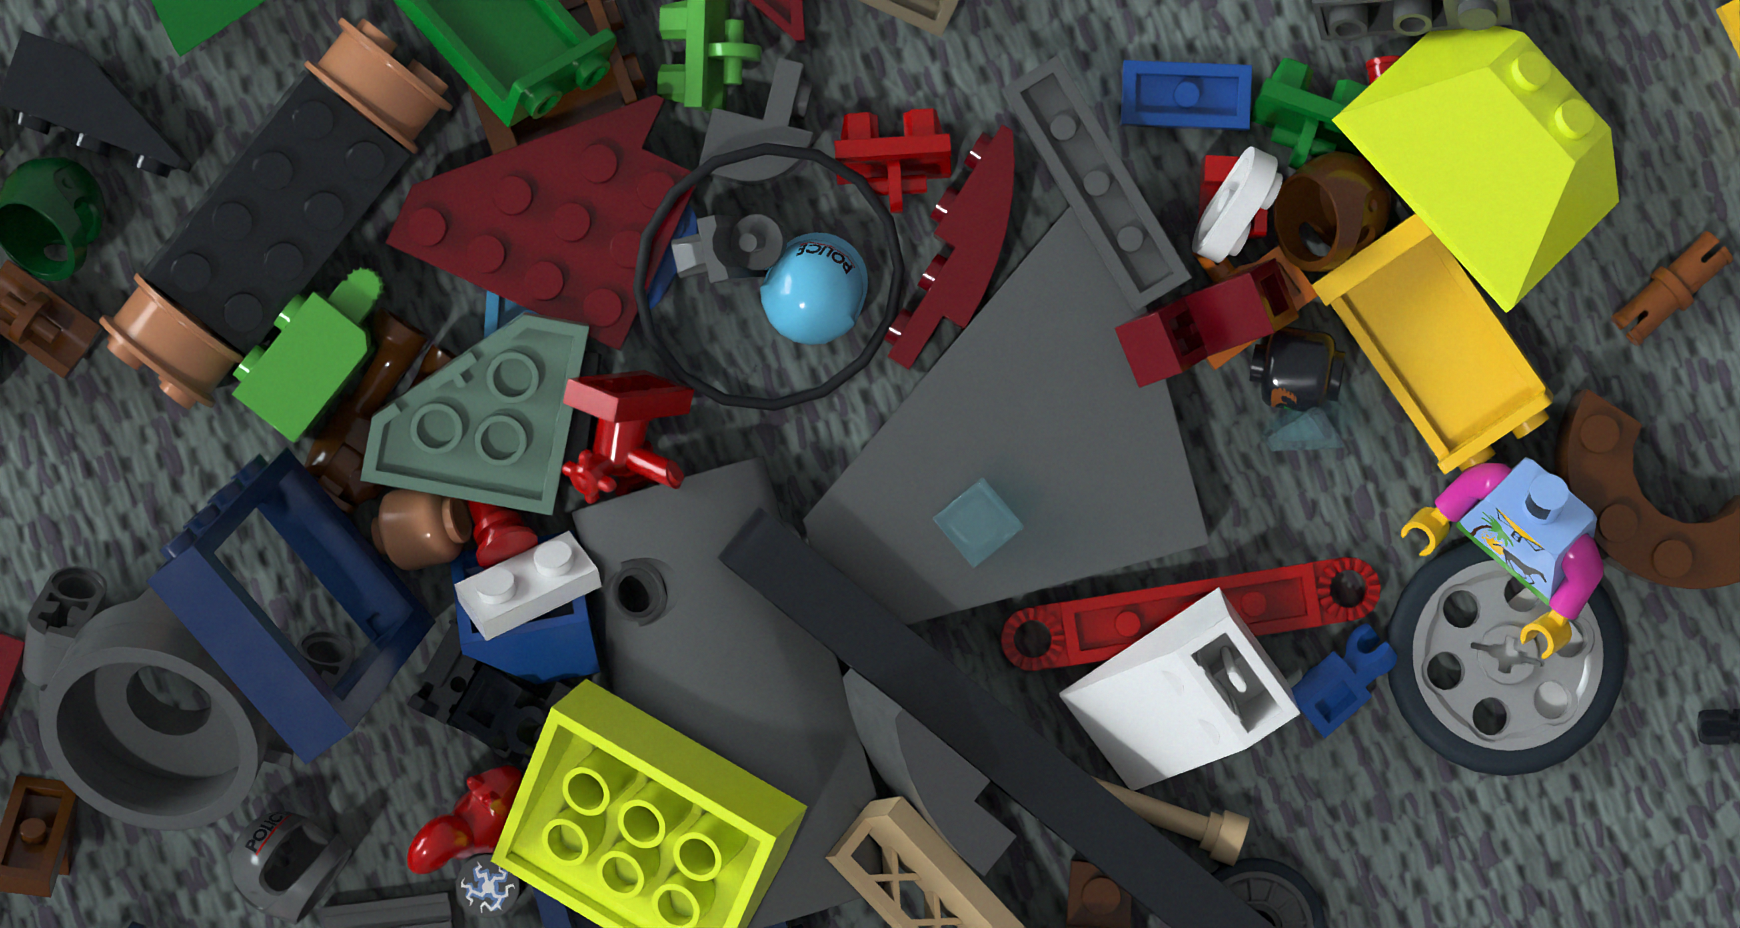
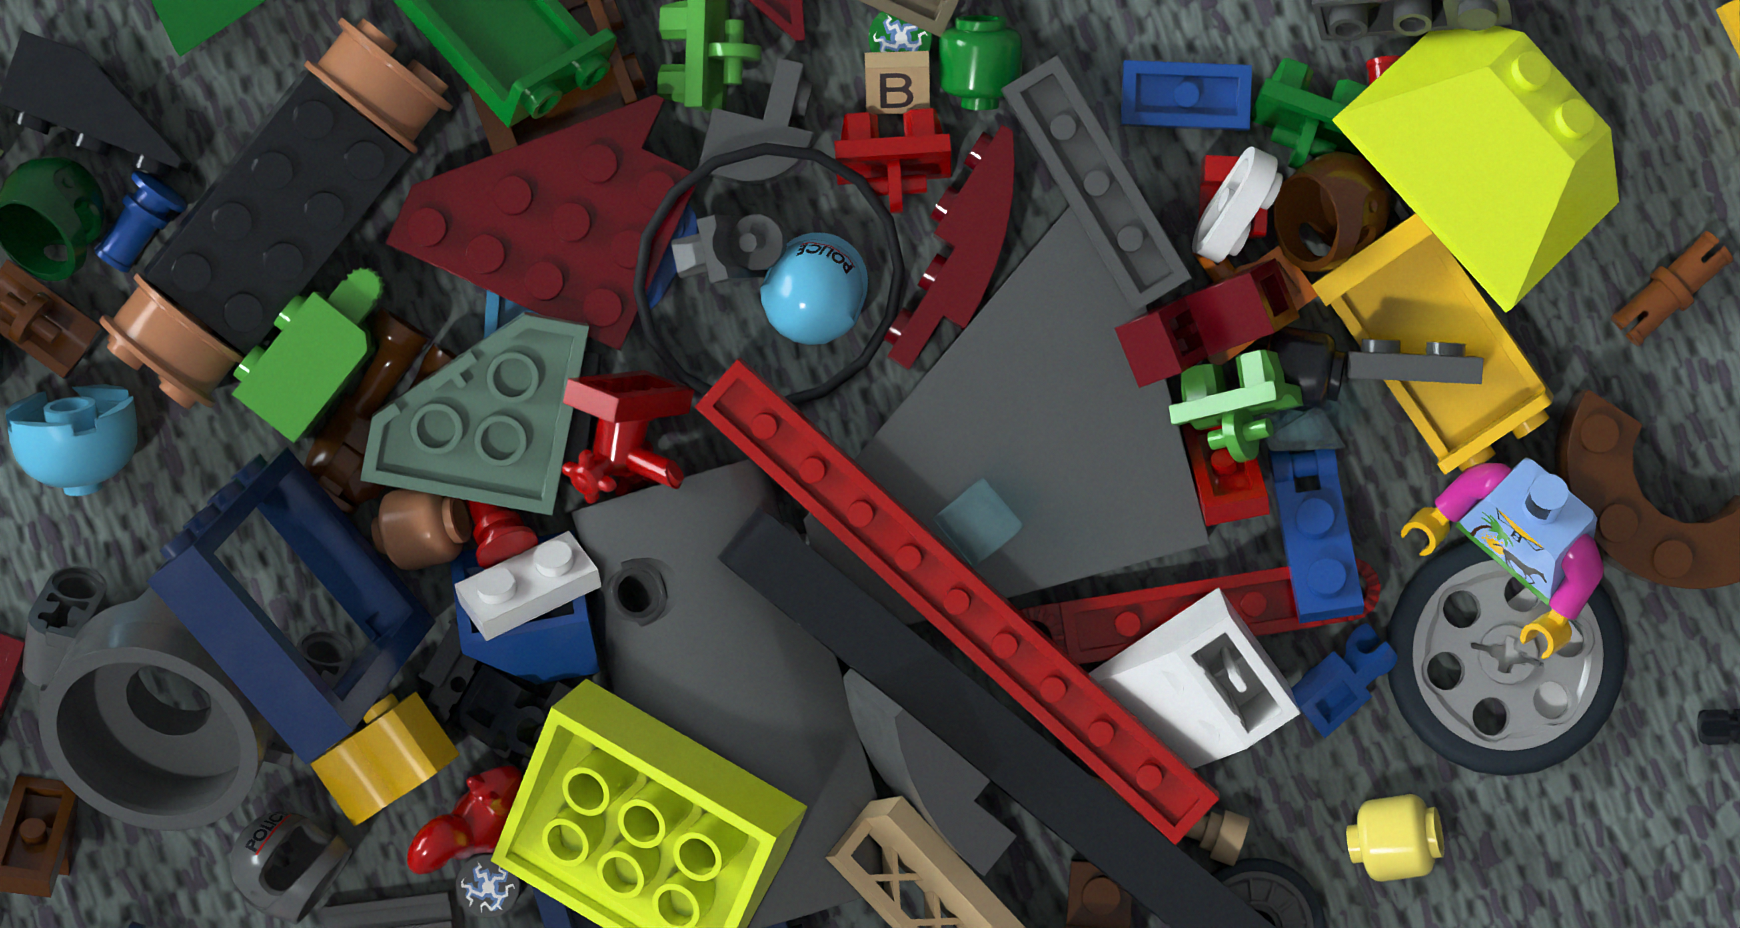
none -> medium azure cylinder [6,384,137,496]
none -> blue pin [94,170,188,273]
none -> yellow brick [310,691,460,826]
none -> red plate [695,357,1220,845]
none -> tan tile [865,51,930,114]
none -> tile [868,11,932,53]
none -> green head [939,14,1022,110]
none -> bright green hips [1169,350,1303,463]
none -> red slope [1181,423,1270,526]
none -> blue plate [1268,441,1364,624]
none -> dark grey plate [1345,339,1483,384]
none -> light yellow head [1346,794,1444,882]

